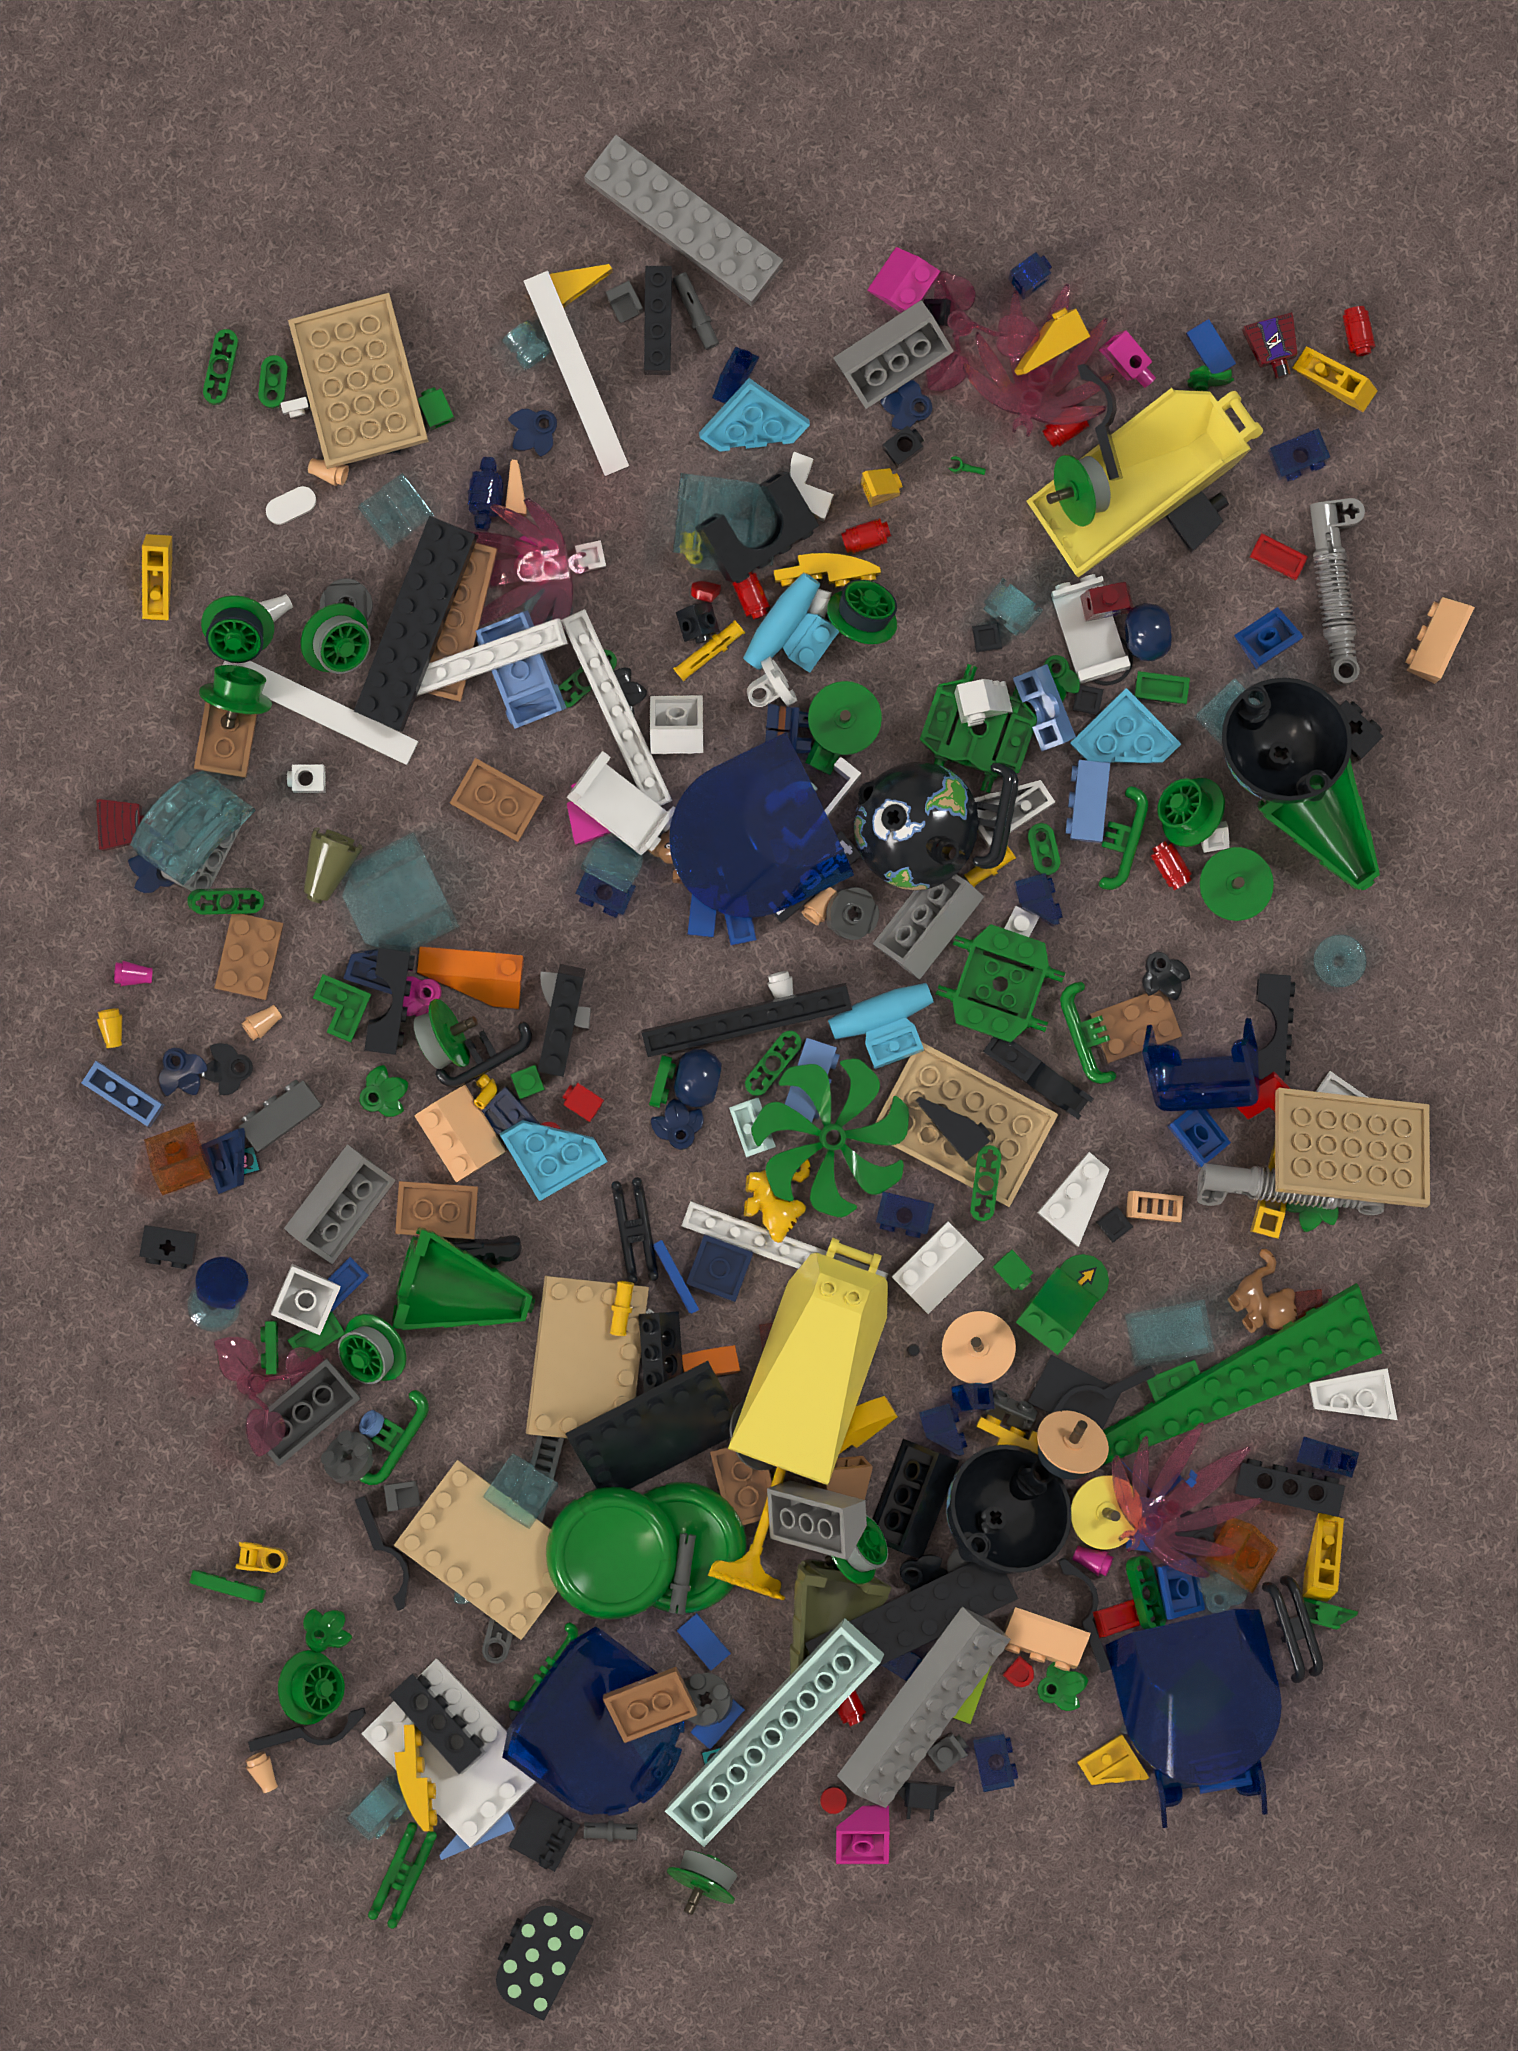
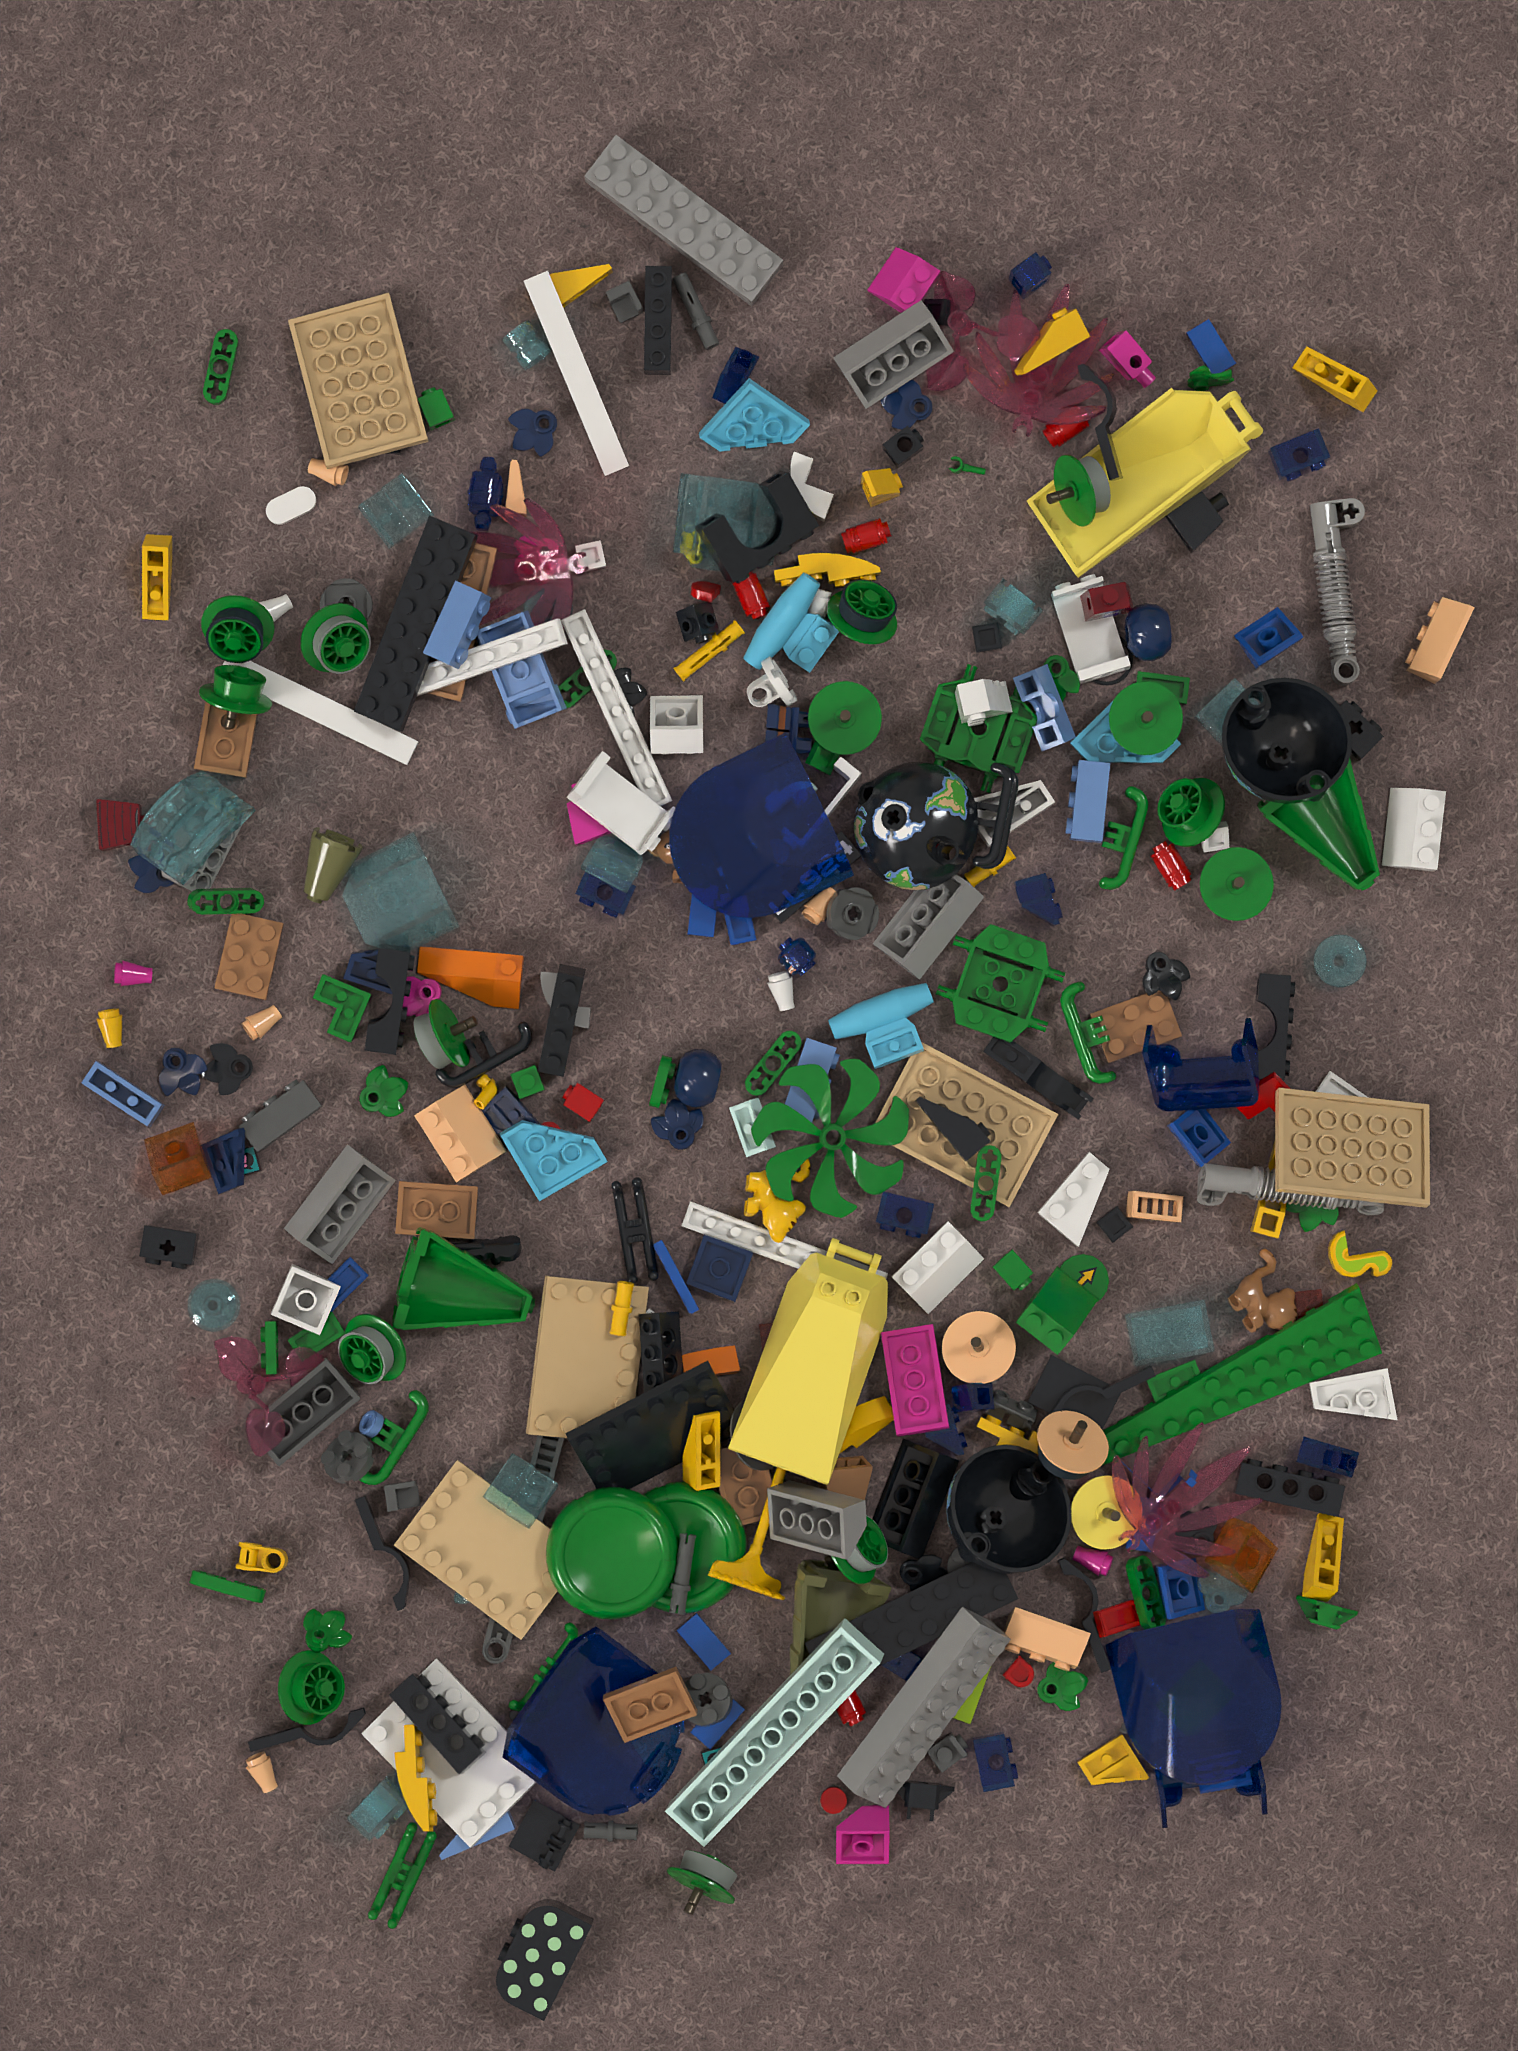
clear blue tile [195,1257,248,1310] -> none
green plate [258,355,288,409] -> none
white plate [281,397,310,418] -> none
white brick [287,764,326,793] -> none
medium nougat plate [450,758,544,843] -> none
black plate [641,983,852,1057] -> none
white plate [1004,906,1039,937] -> none
green plate [1028,823,1060,875] -> none
black tile [1073,685,1104,715] -> none
torso [1242,312,1297,379] -> none
red tile [1250,533,1308,581] -> none
black piece [1262,1575,1323,1683] -> none
red head [1343,306,1376,357] -> none
none -> medium blue brick [423,581,491,669]
none -> yellow slope [683,1411,720,1491]
none -> clear blue head [778,937,816,976]
none -> dark pink plate [881,1324,949,1437]
none -> green piece [1109,681,1183,755]
none -> animal [1328,1230,1392,1277]
none -> white slope [1382,788,1446,872]

